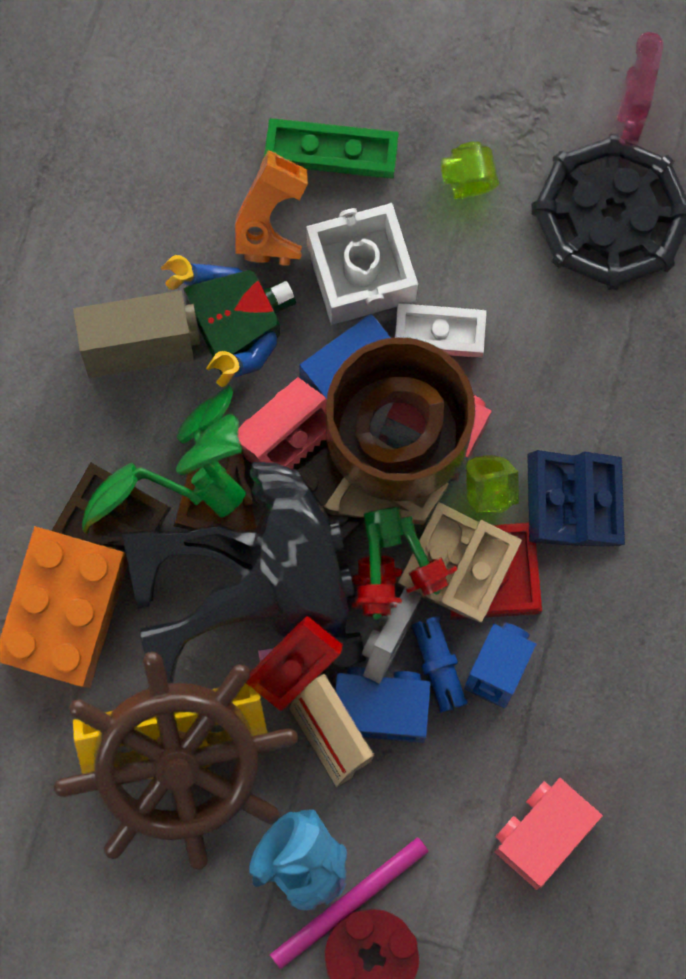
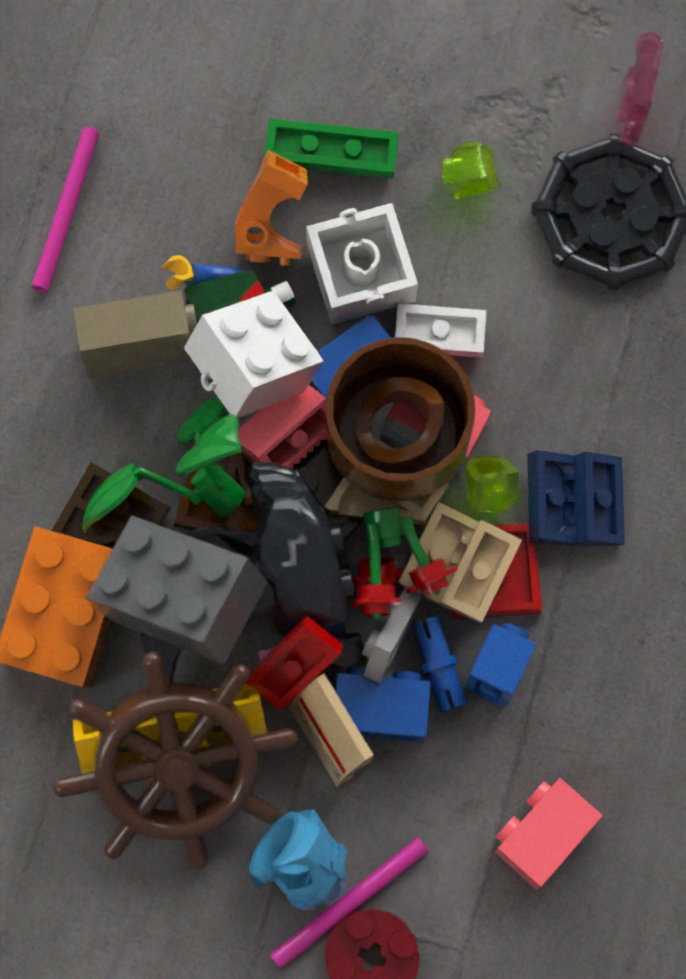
none -> dark pink piece [31,127,100,293]
none -> dark grey brick [87,516,268,665]
none -> white brick [184,291,324,418]

